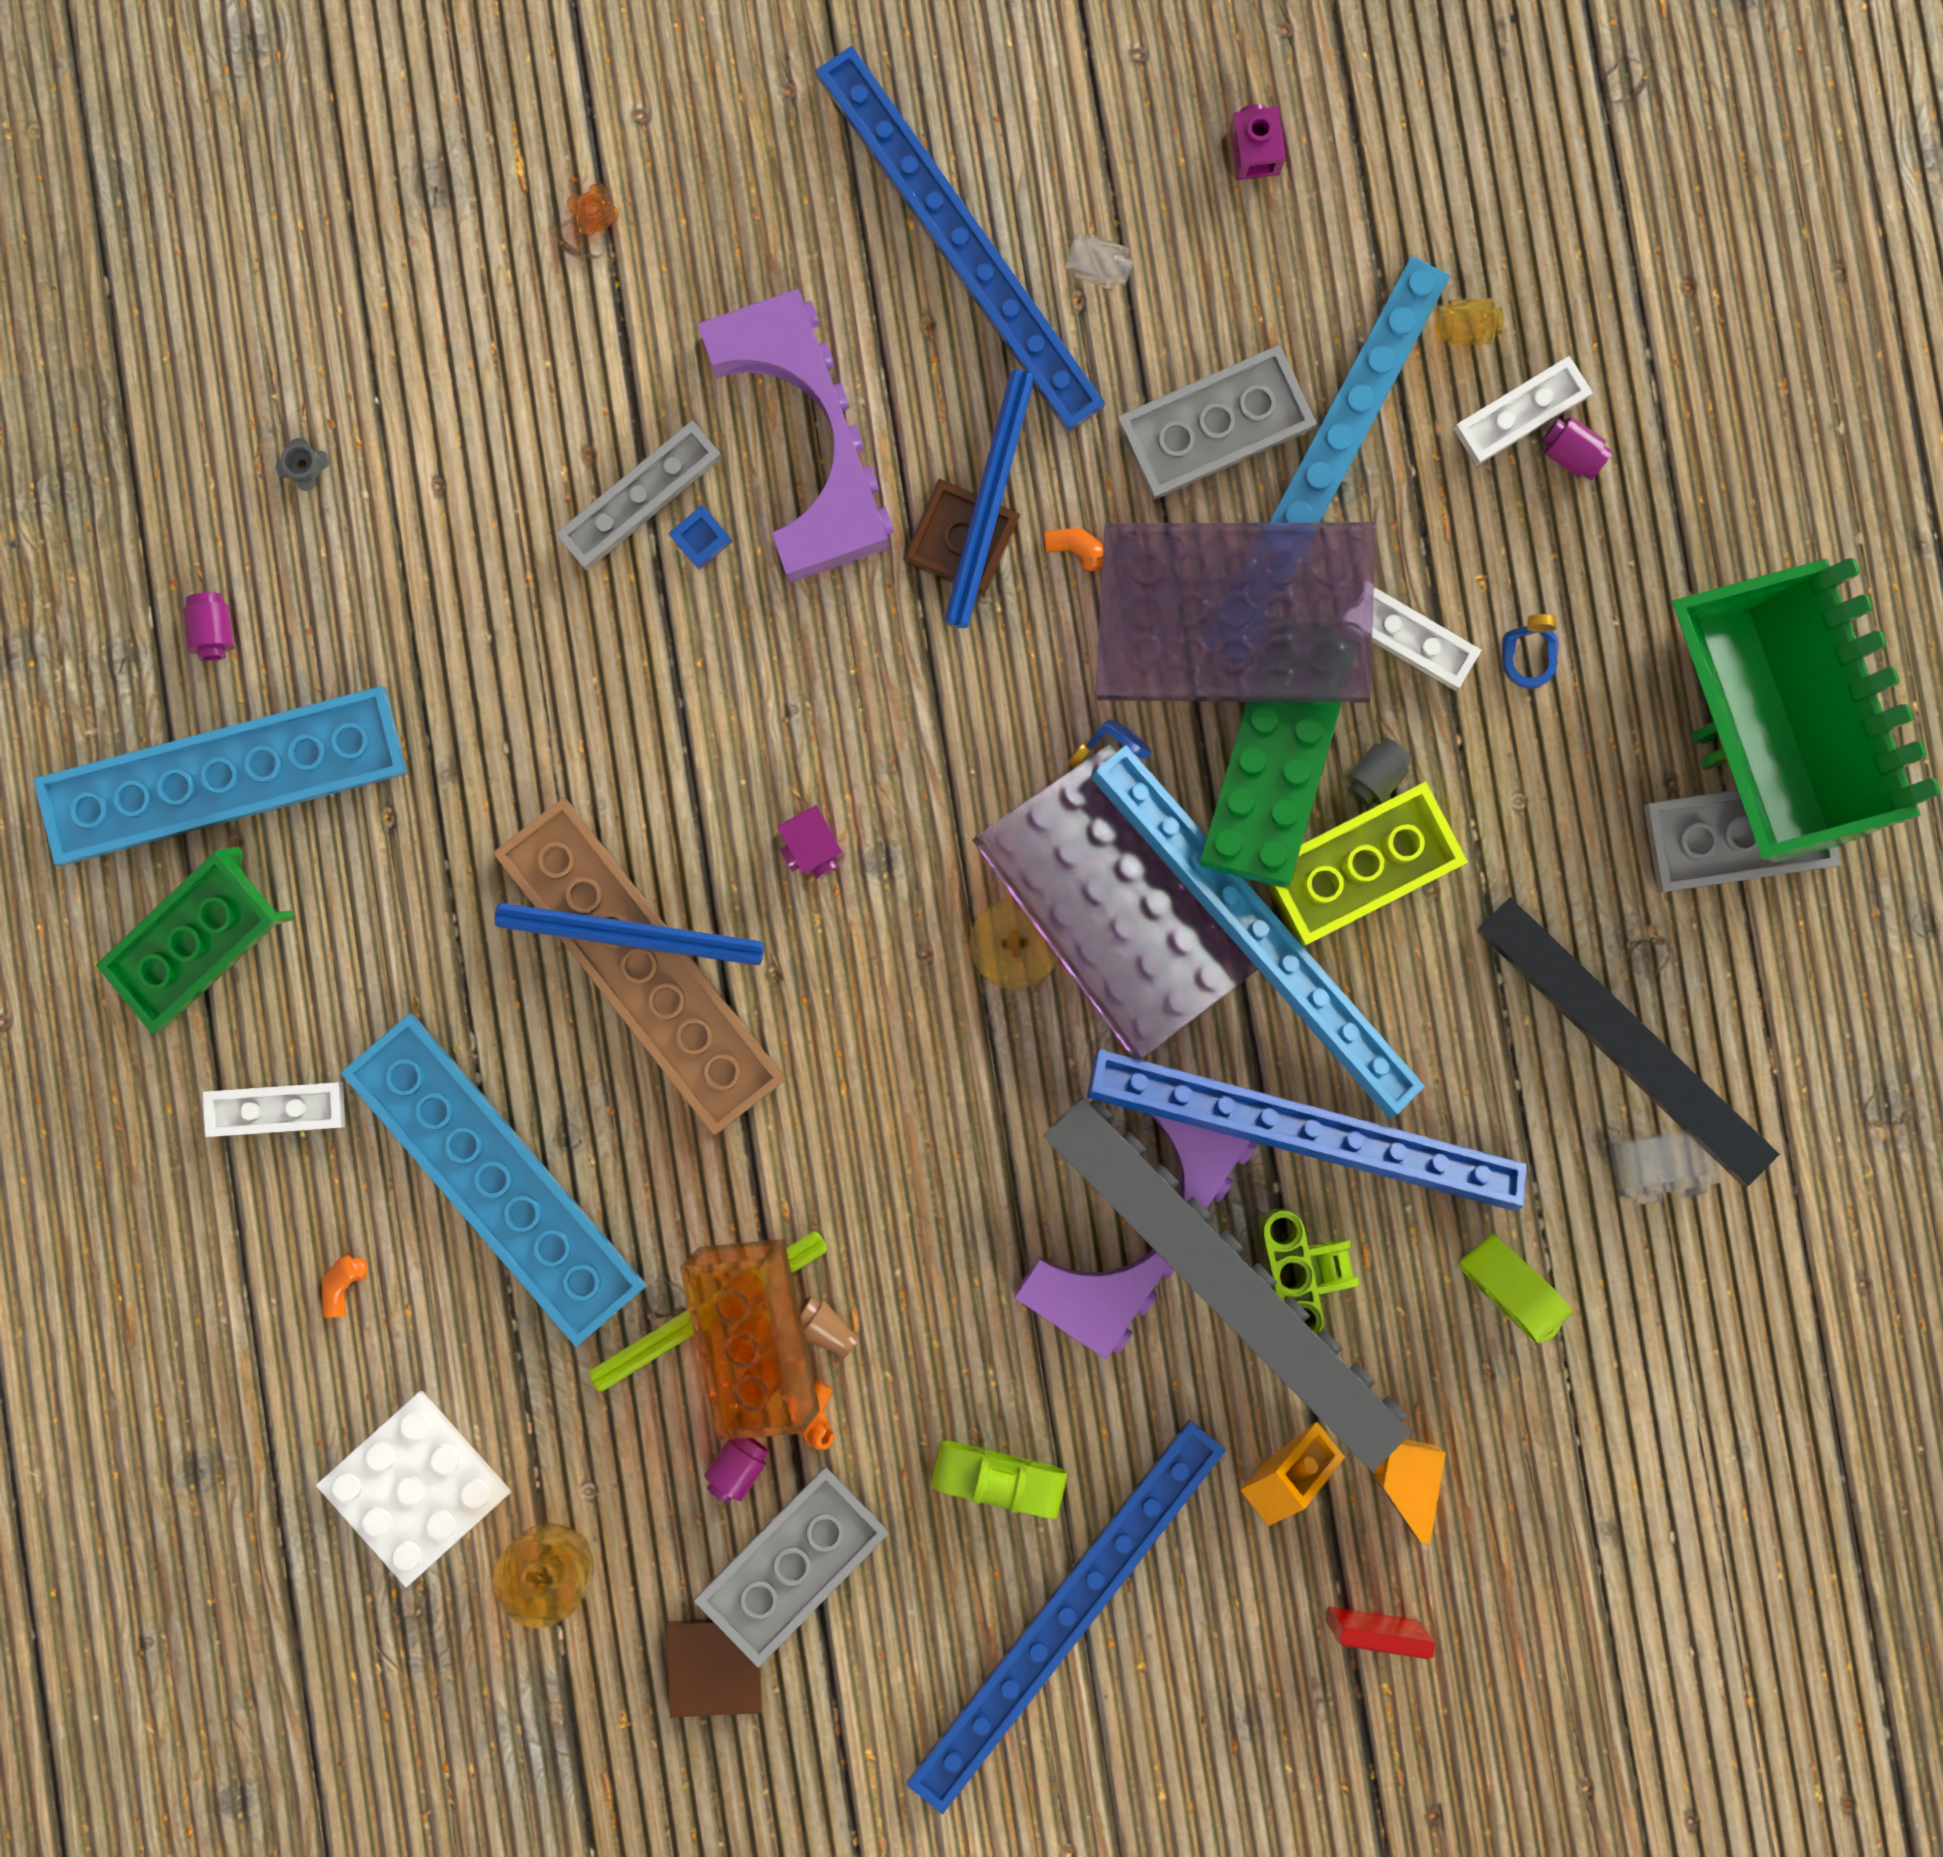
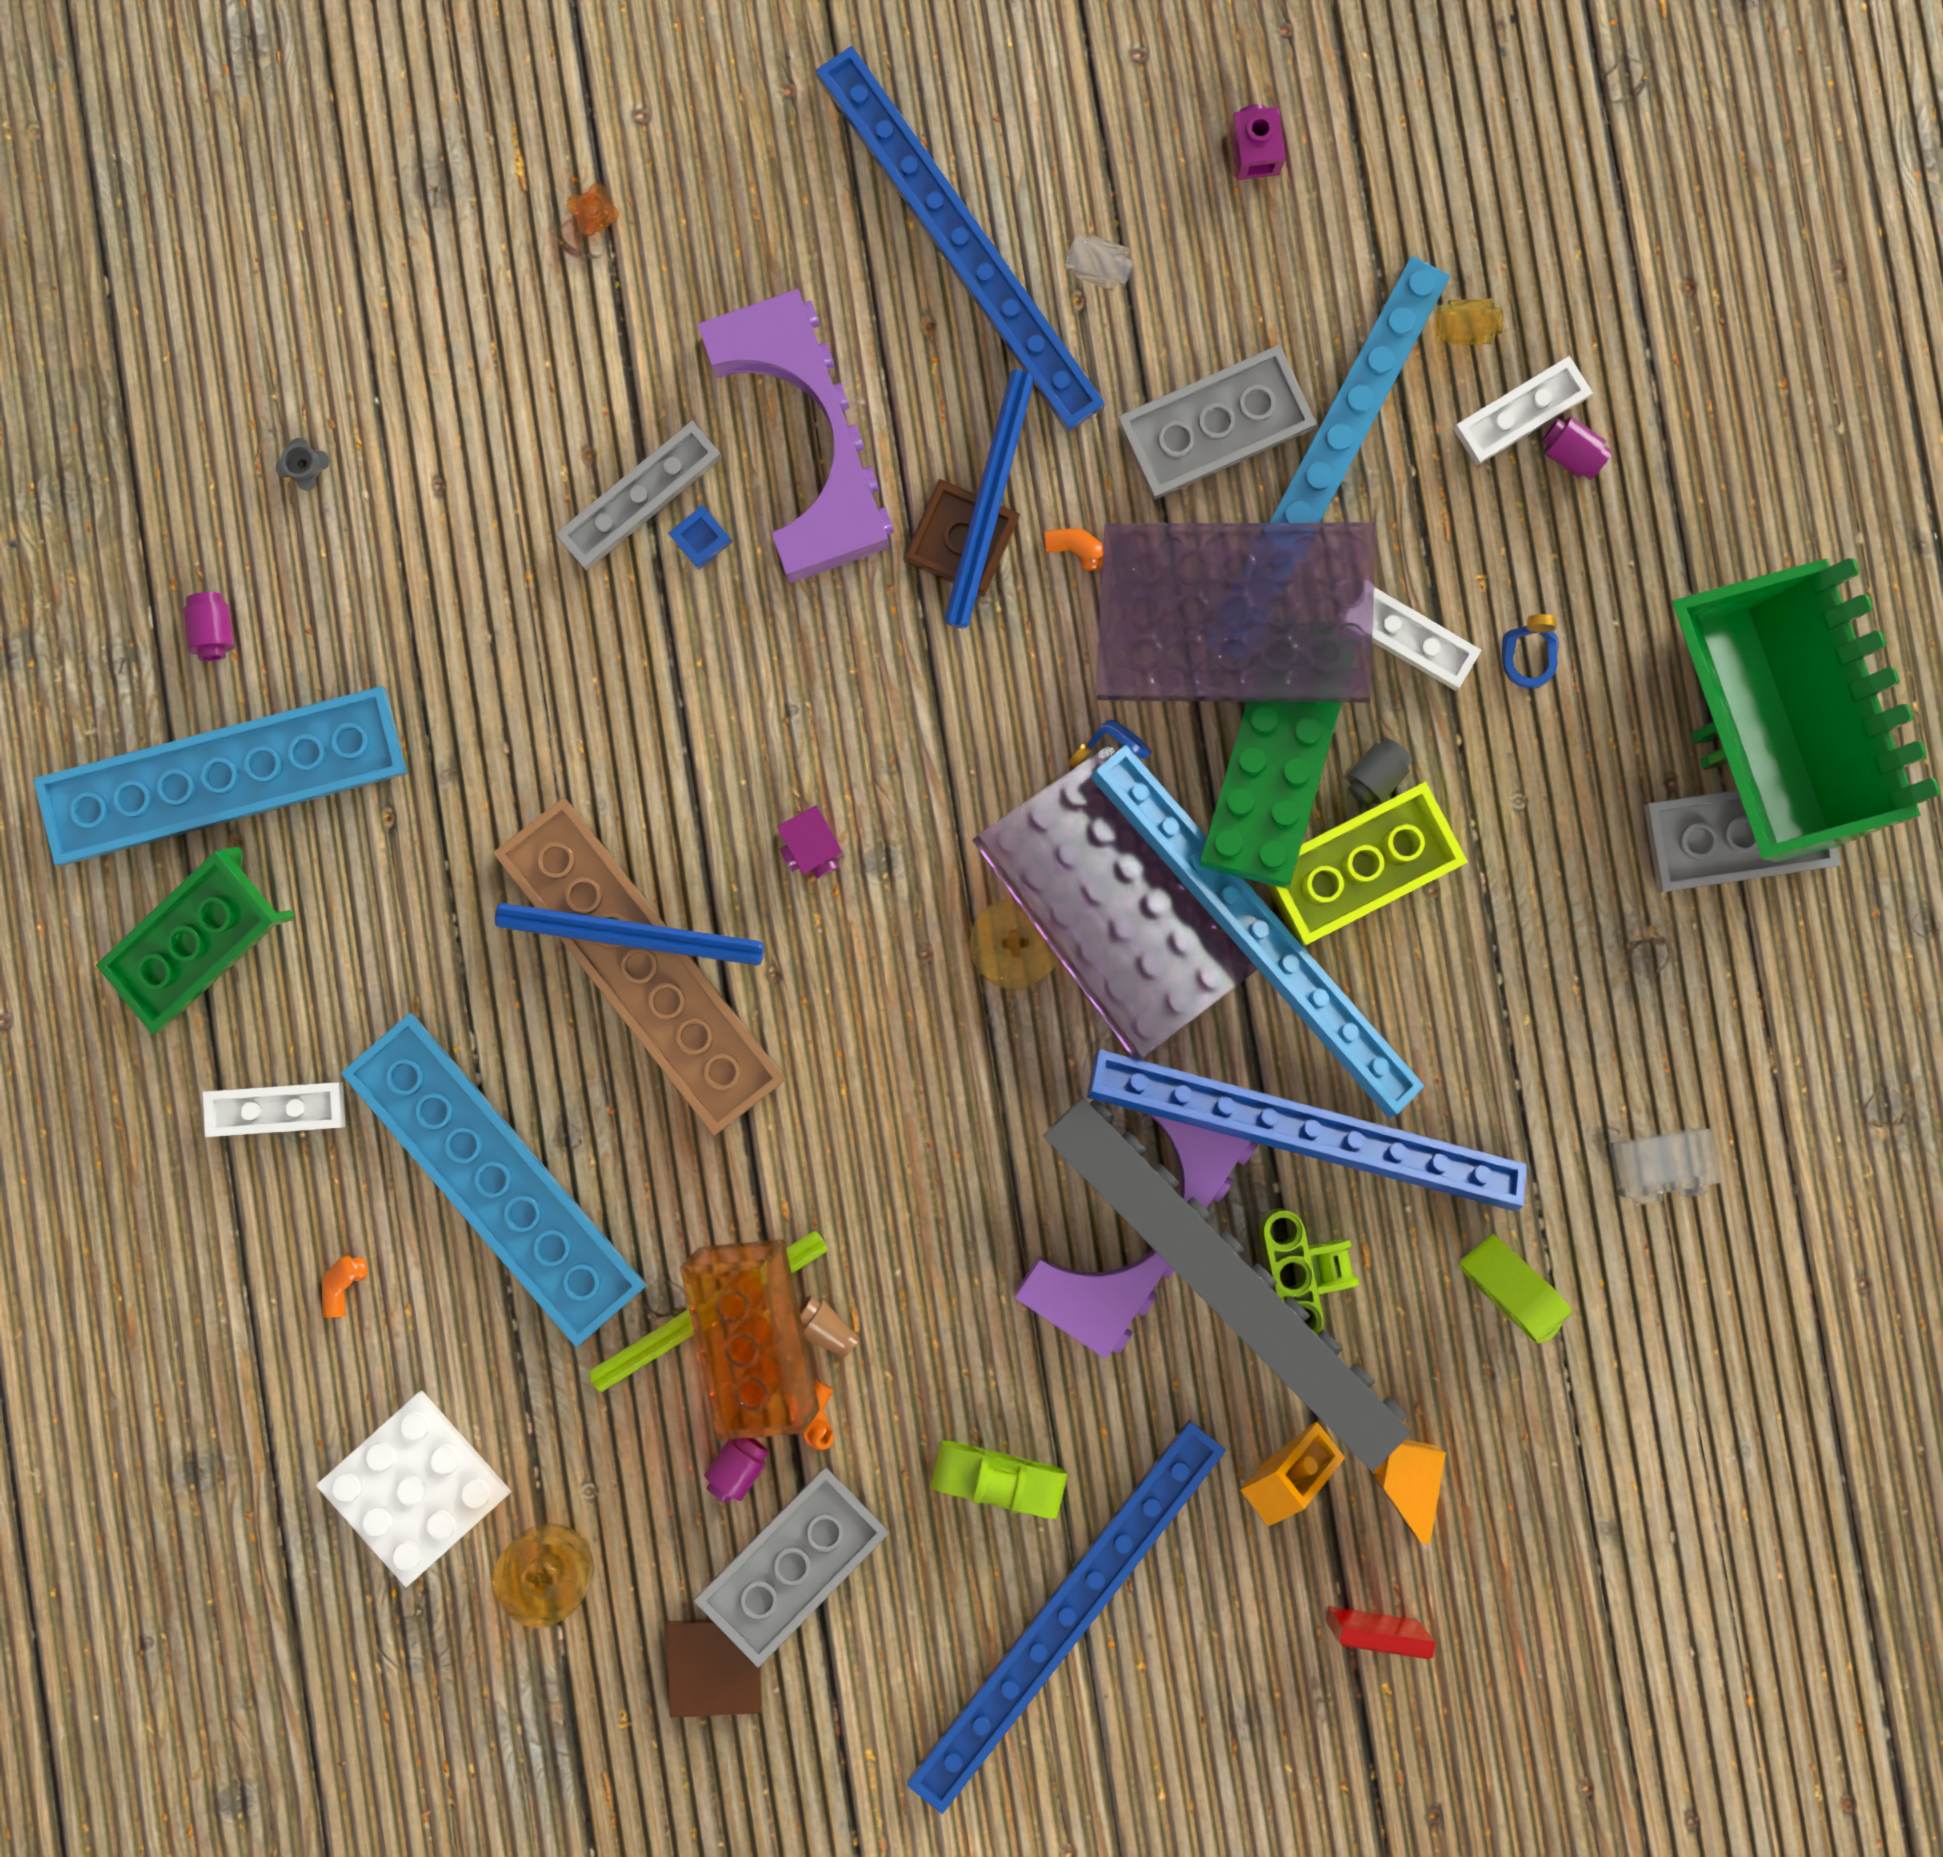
black tile [1476,897,1780,1188] -> none

